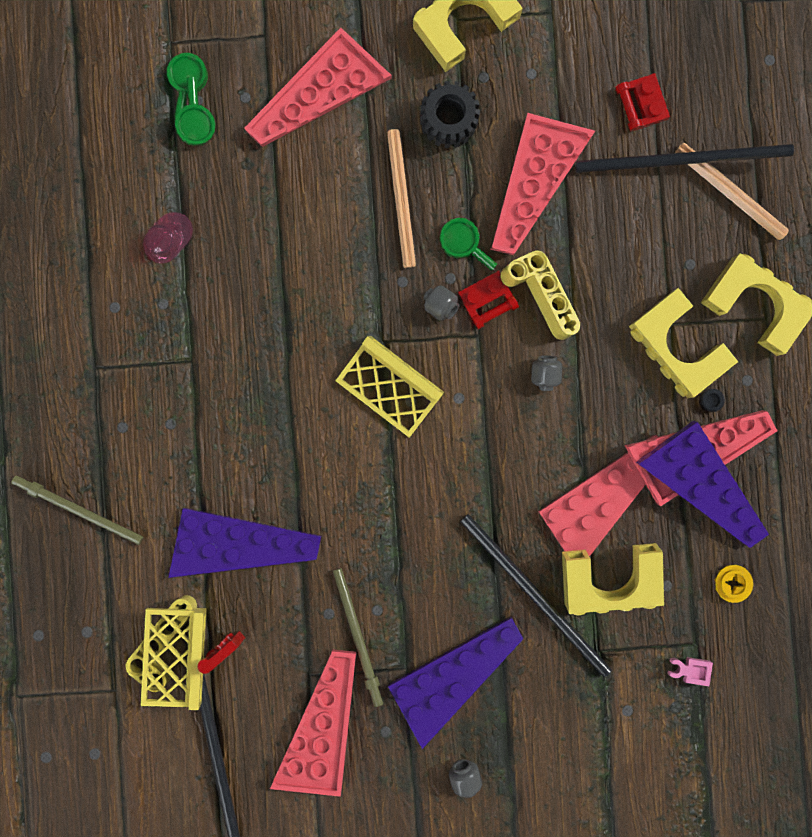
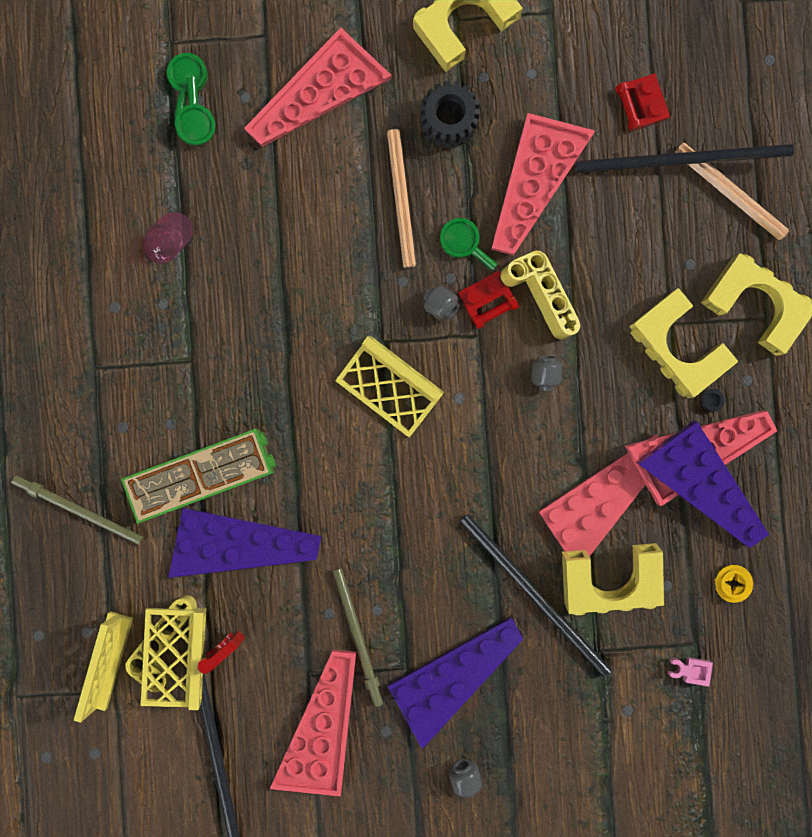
none -> light yellow fence [74,612,133,723]
none -> brick [121,429,276,524]

